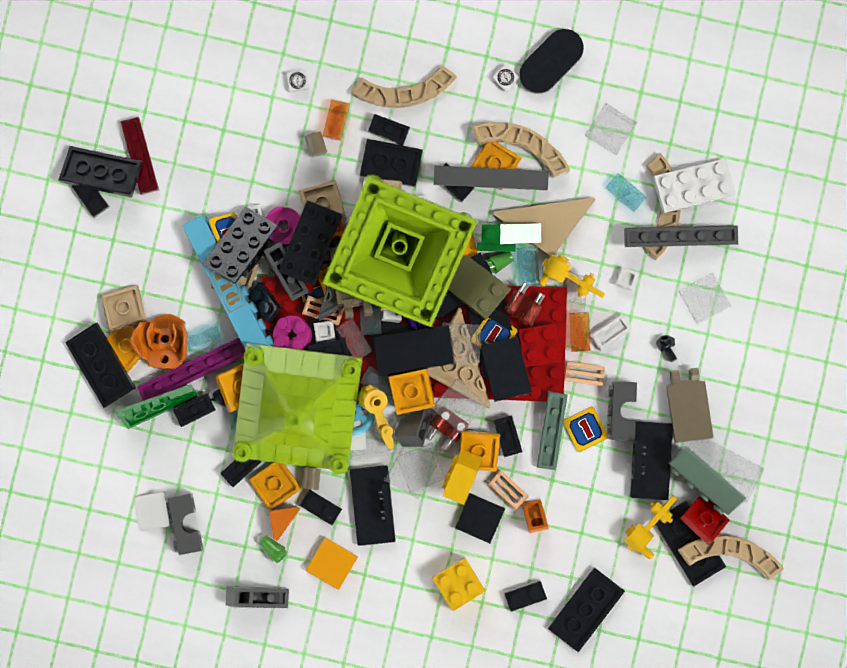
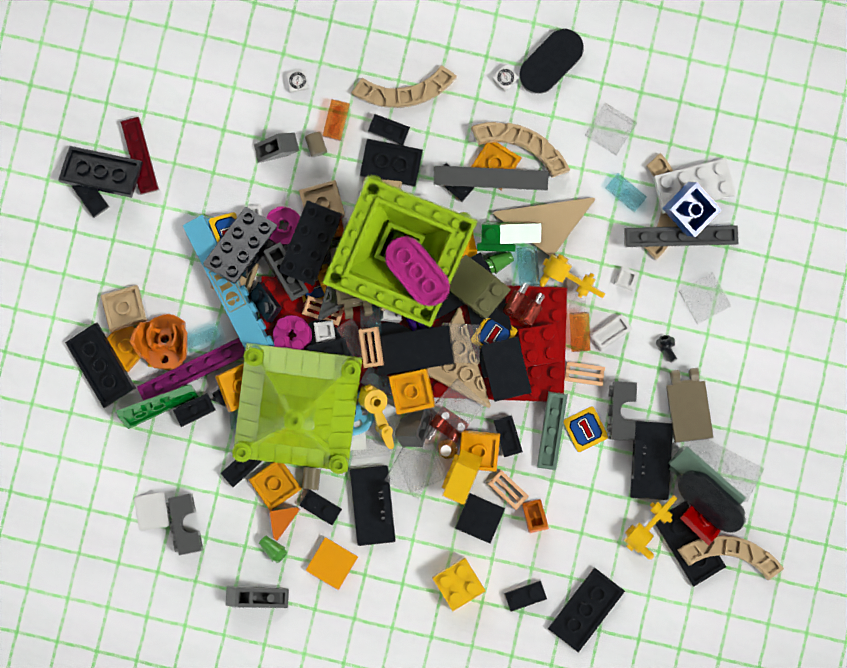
none -> dark grey slope [254,132,299,163]
none -> light nougat tile [358,327,384,368]
none -> dark pink tile [385,237,450,306]
none -> clear orange tile [437,439,458,459]
none -> blue brick [662,182,721,237]
none -> black tile [678,471,746,533]

